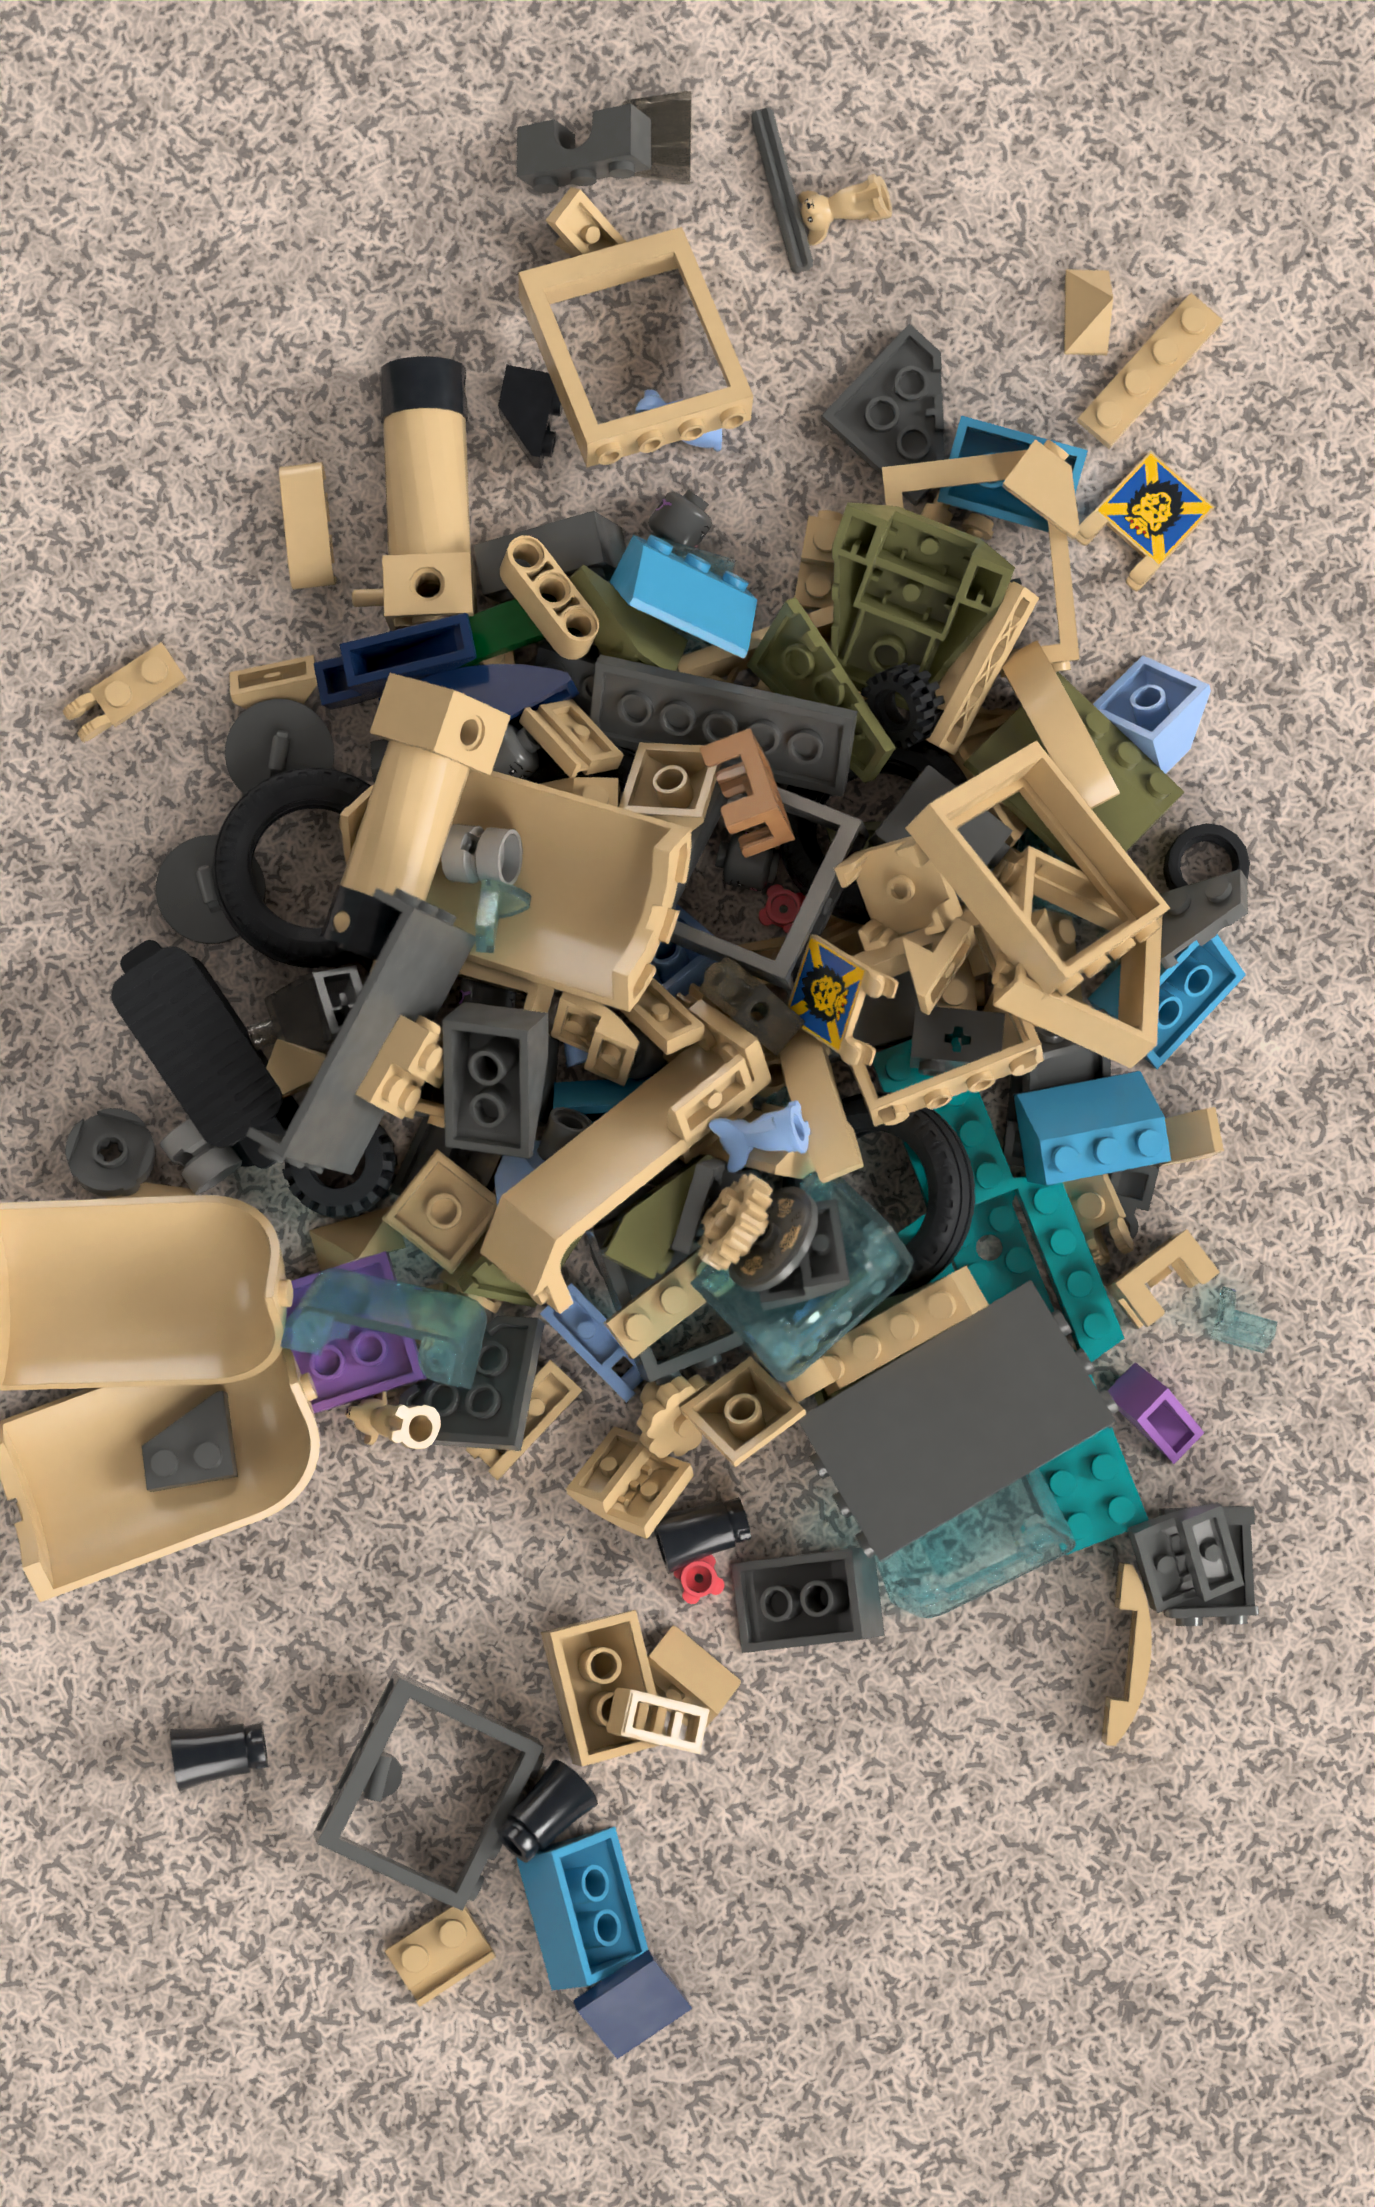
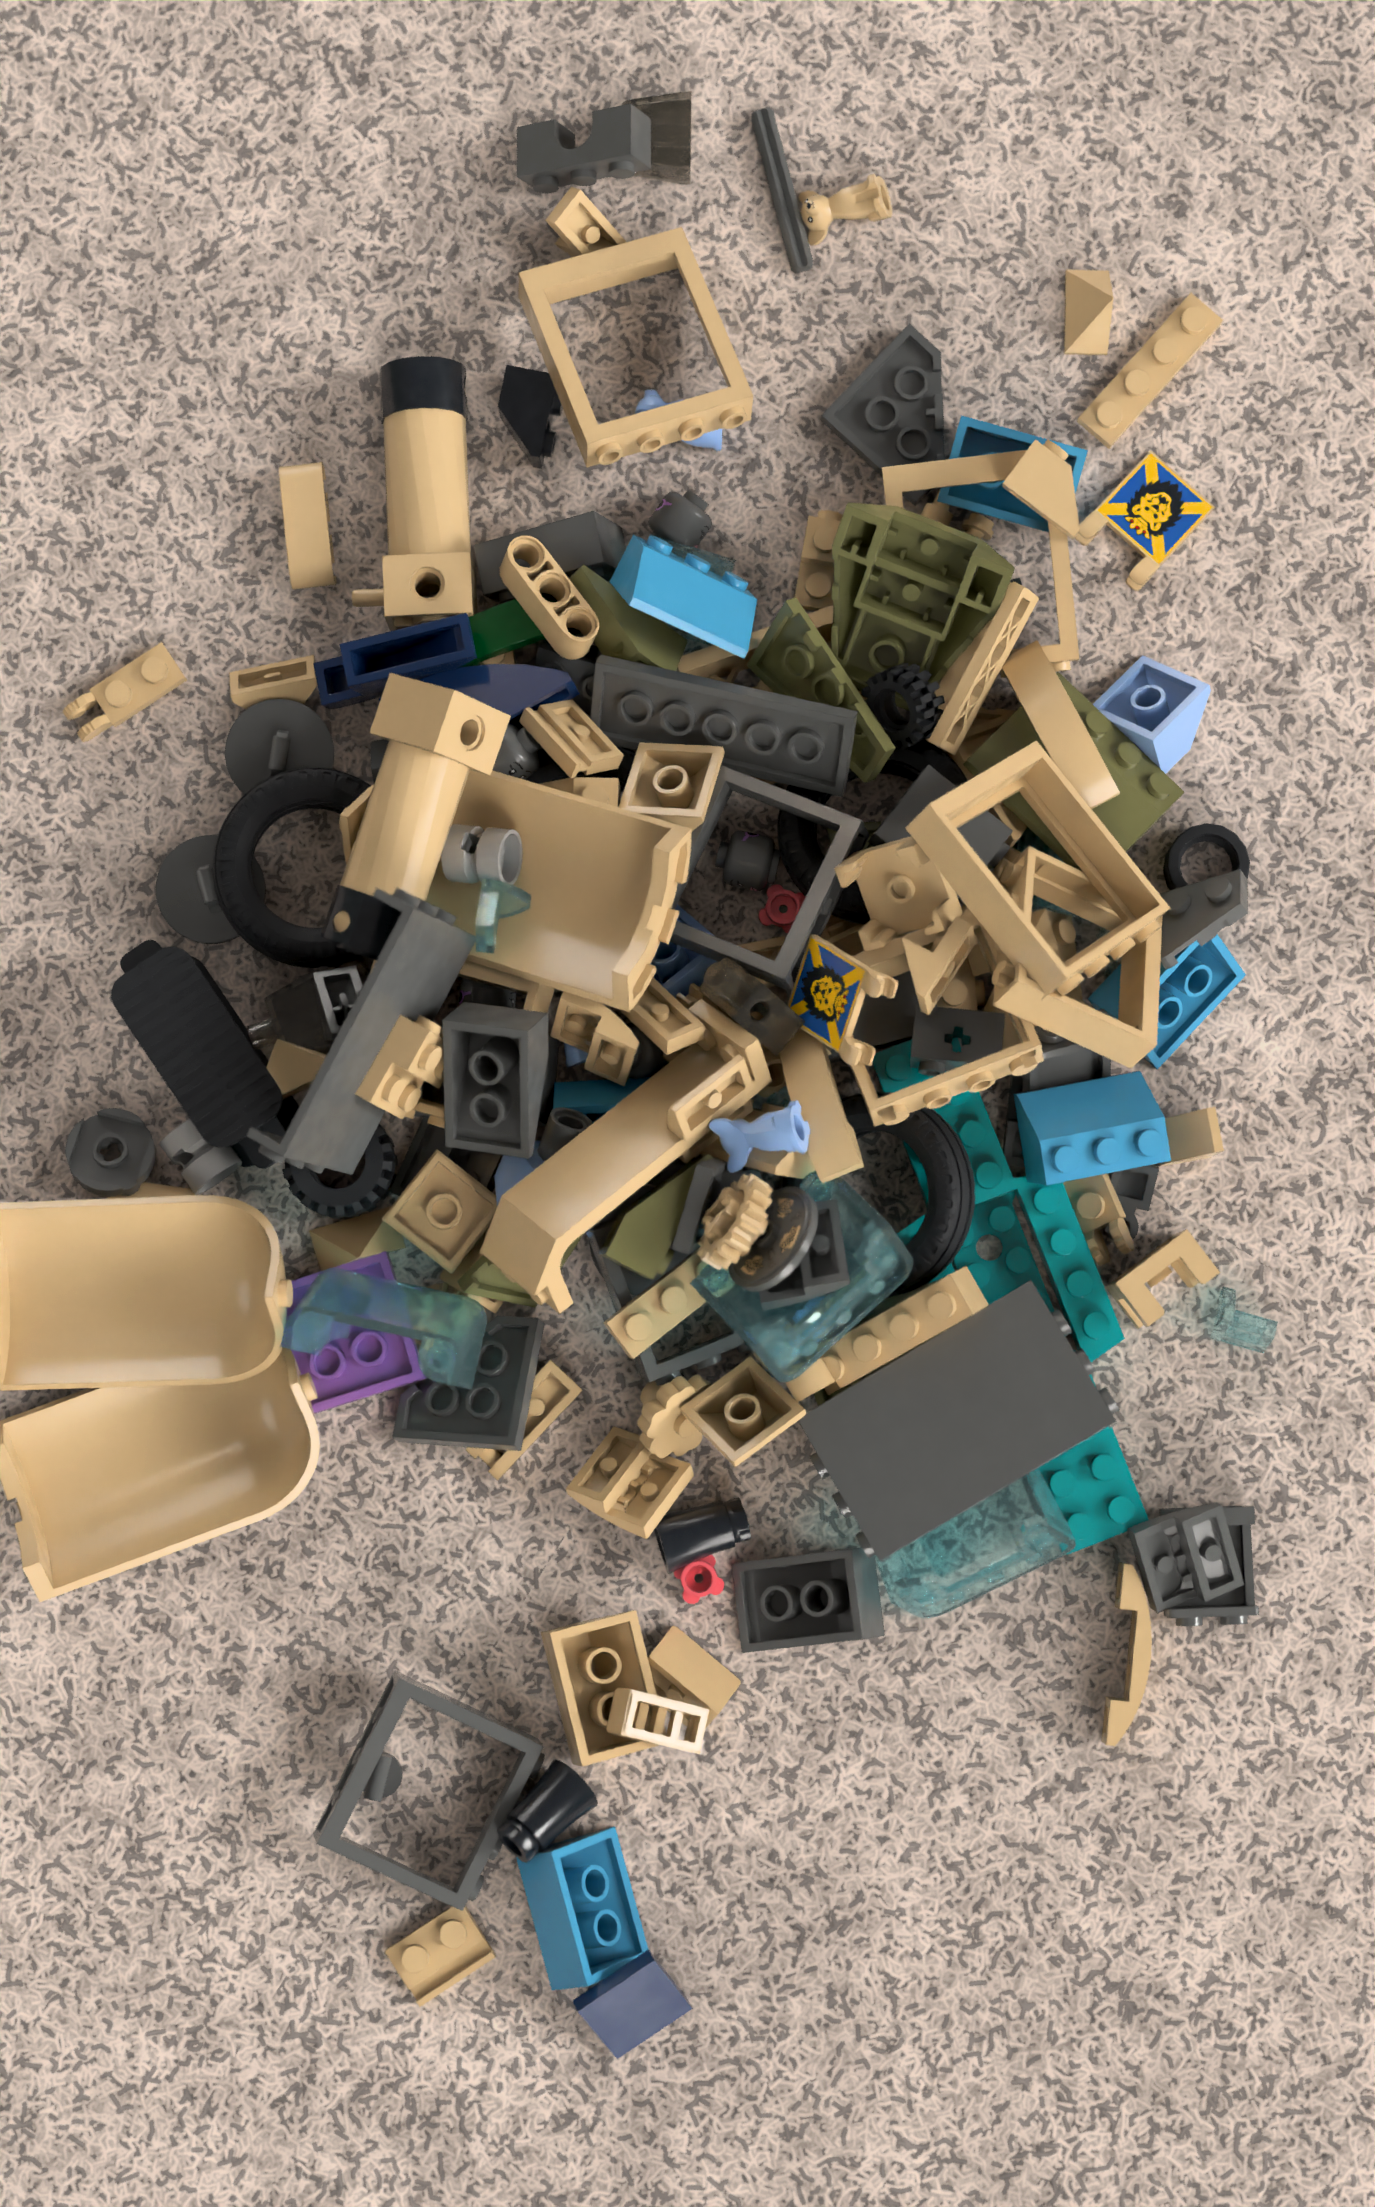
dark grey wing [142,1391,238,1492] -> none
black plant [170,1723,268,1792] -> none
tan animal [345,1392,441,1449] -> none
light blue plate [540,1283,644,1403] -> none
medium nougat panel [700,728,795,858] -> none
medium lavender slope [1108,1362,1204,1464] -> none

